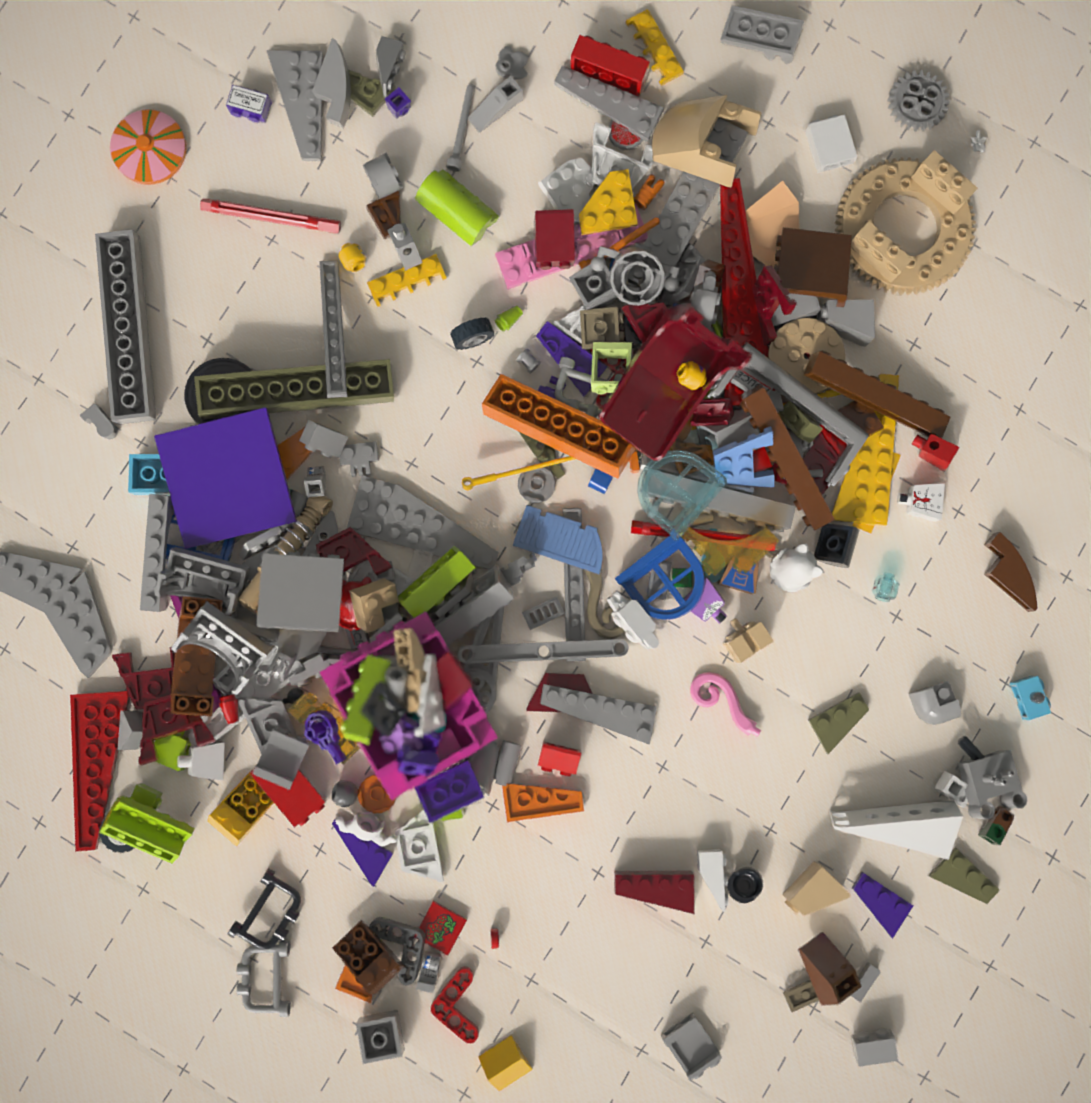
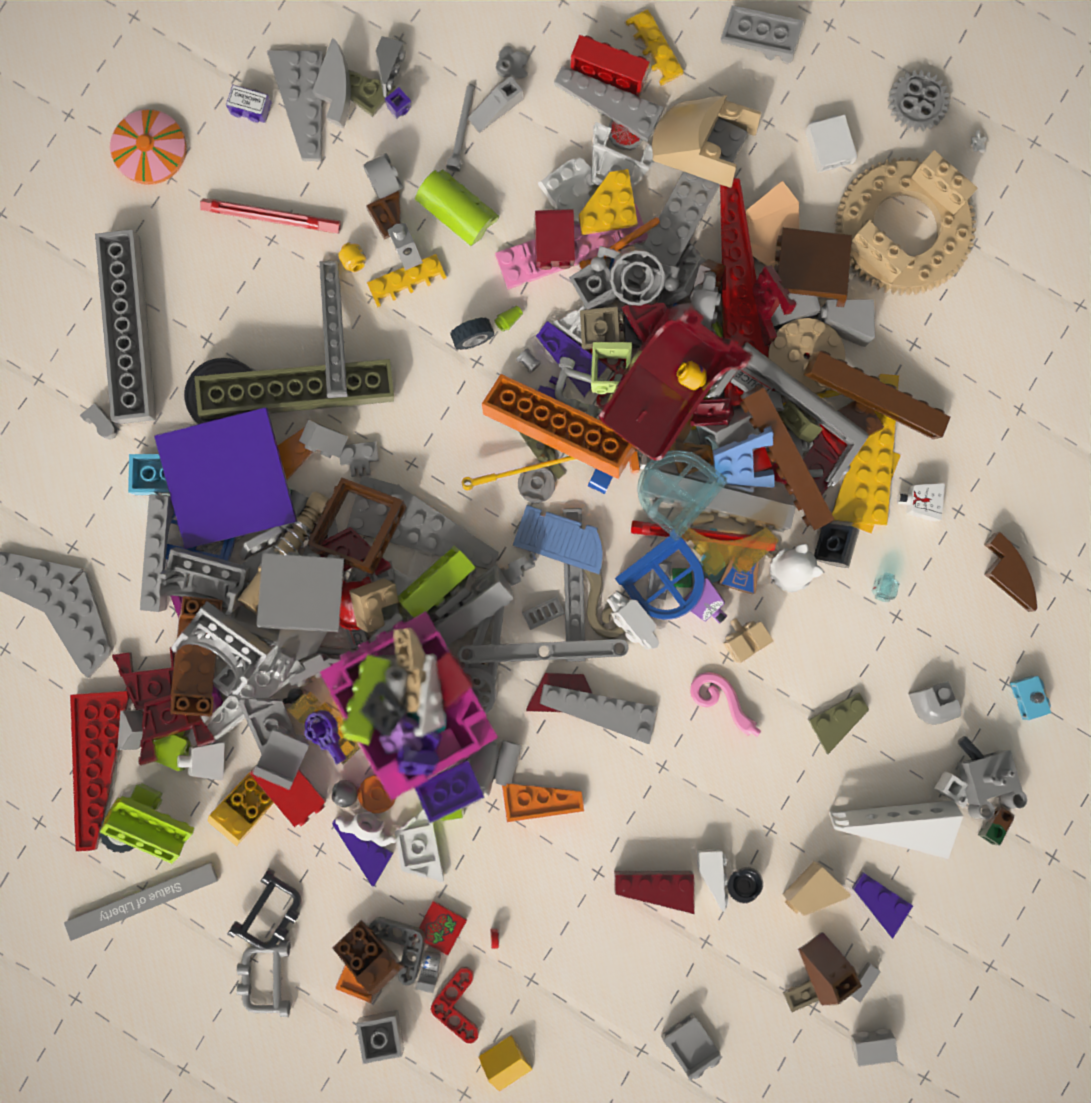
red cone [219,694,239,724] -> none
light grey leg [304,466,326,497] -> none
slope [538,741,582,777] -> none
orange hinge [634,174,665,210] -> none
red torso [912,434,960,472] -> none
olive wing [929,848,1000,904] -> none
none -> light grey tile [64,862,219,941]
none -> reddish brown window [307,477,407,575]

